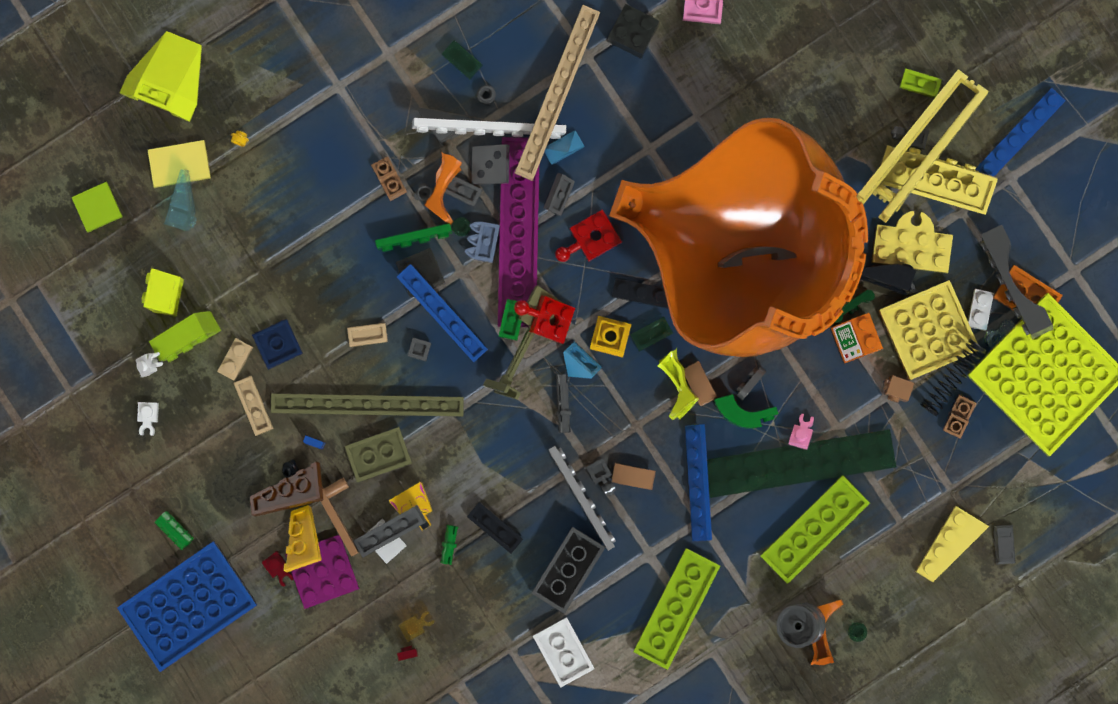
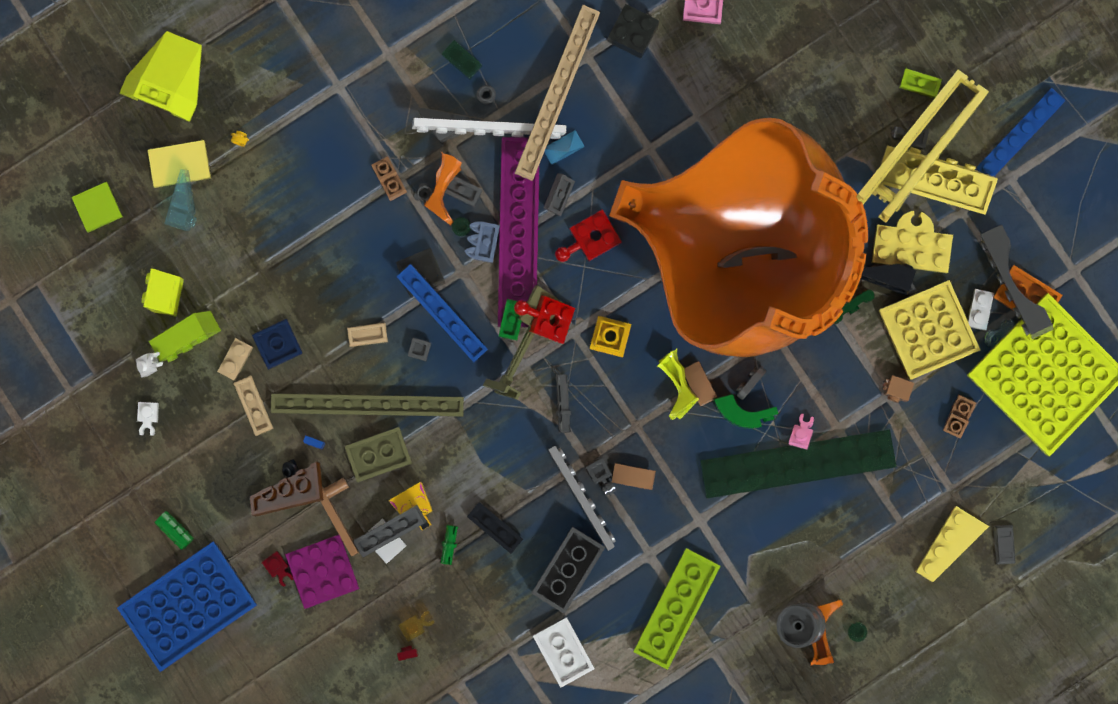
yellow wing [284,505,322,572] -> none
green plate [375,223,452,252] -> none
dark grey tile [472,144,510,185] -> none
dark azure slope [563,342,602,379] -> none
black plate [612,278,668,309] -> none
clear green plate [630,317,673,352] -> none
blue plate [685,424,712,541] -> none
lime plate [760,476,870,584] -> none
slope [831,313,883,364] -> none
black piece [920,339,986,417] -> none

